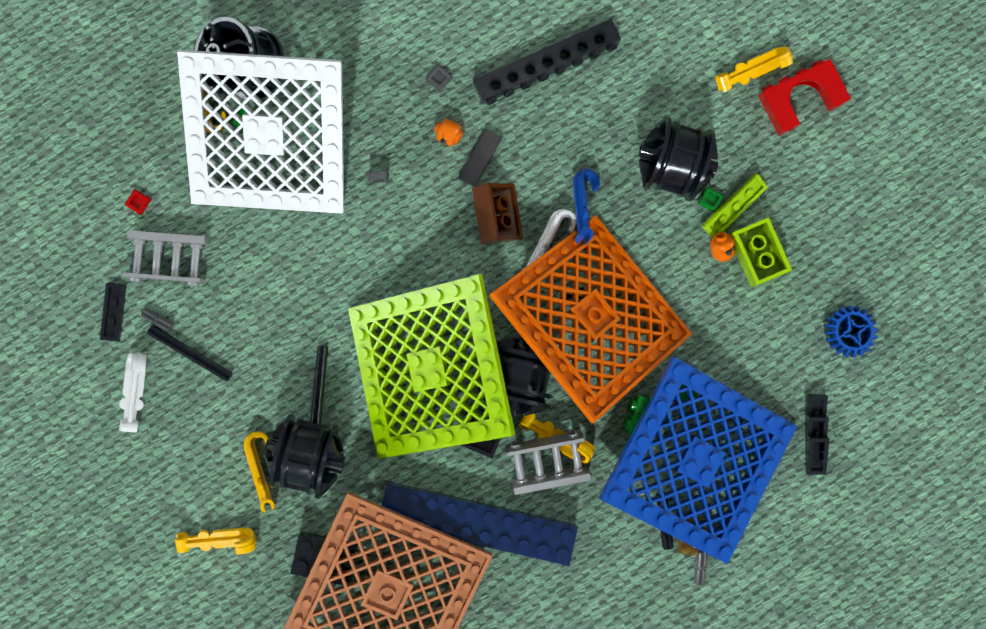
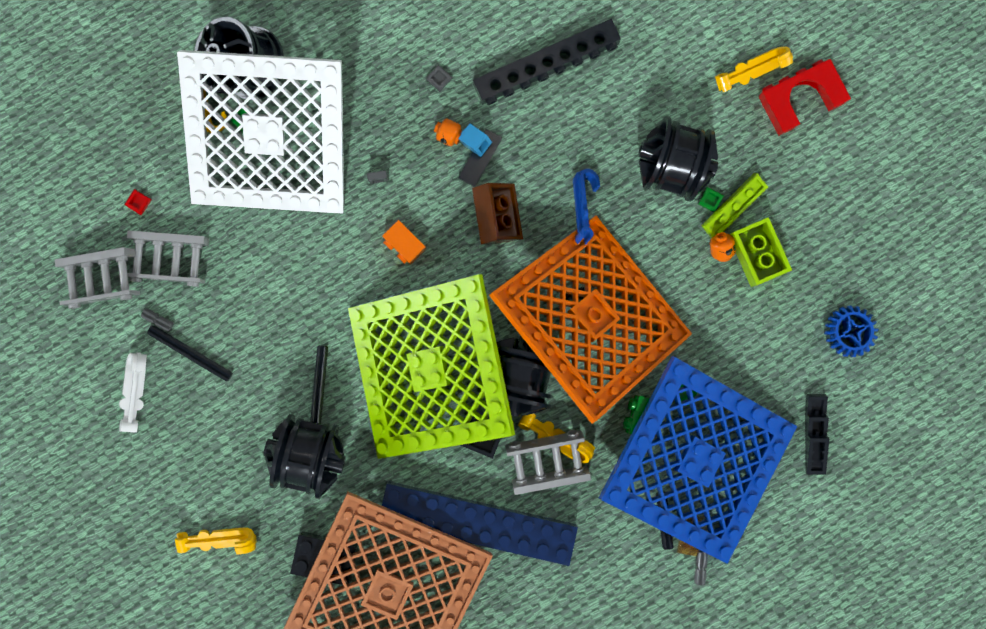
black tile [99,283,127,342] -> none
yellow piece [244,431,275,513] -> none
white piece [523,209,576,269] -> none
none -> light grey fence [55,247,140,309]
none -> orange brick [382,220,426,265]
none -> dark azure brick [458,124,492,157]

